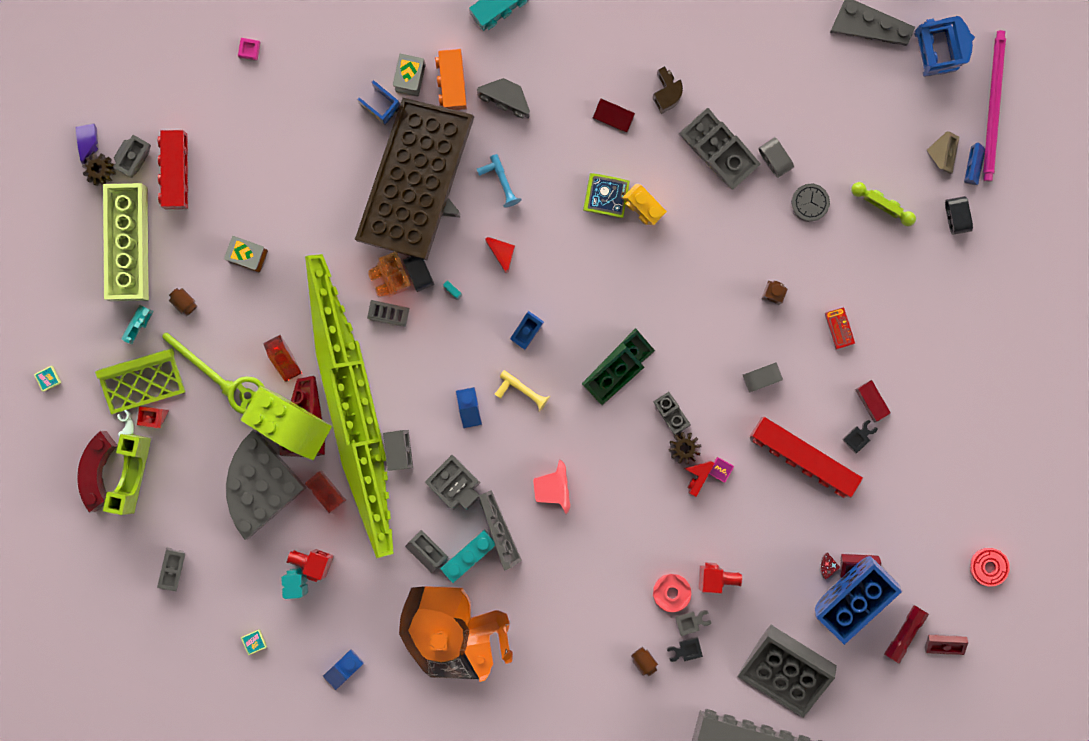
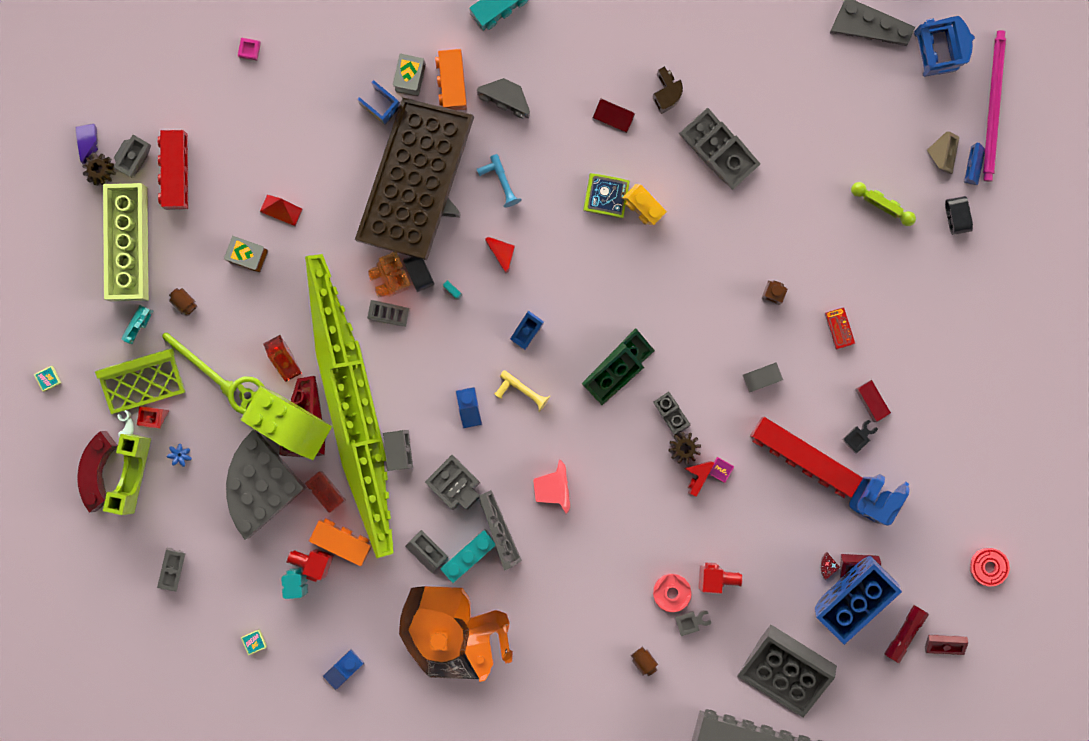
black plate [667,637,703,662] -> none
dark grey beam [758,137,794,178] -> none
dark grey tile [791,183,830,222] -> none
none -> blue plant [166,444,192,467]
none -> red slope [260,194,303,226]
none -> orange brick [309,518,372,567]
none -> blue animal [849,474,910,526]

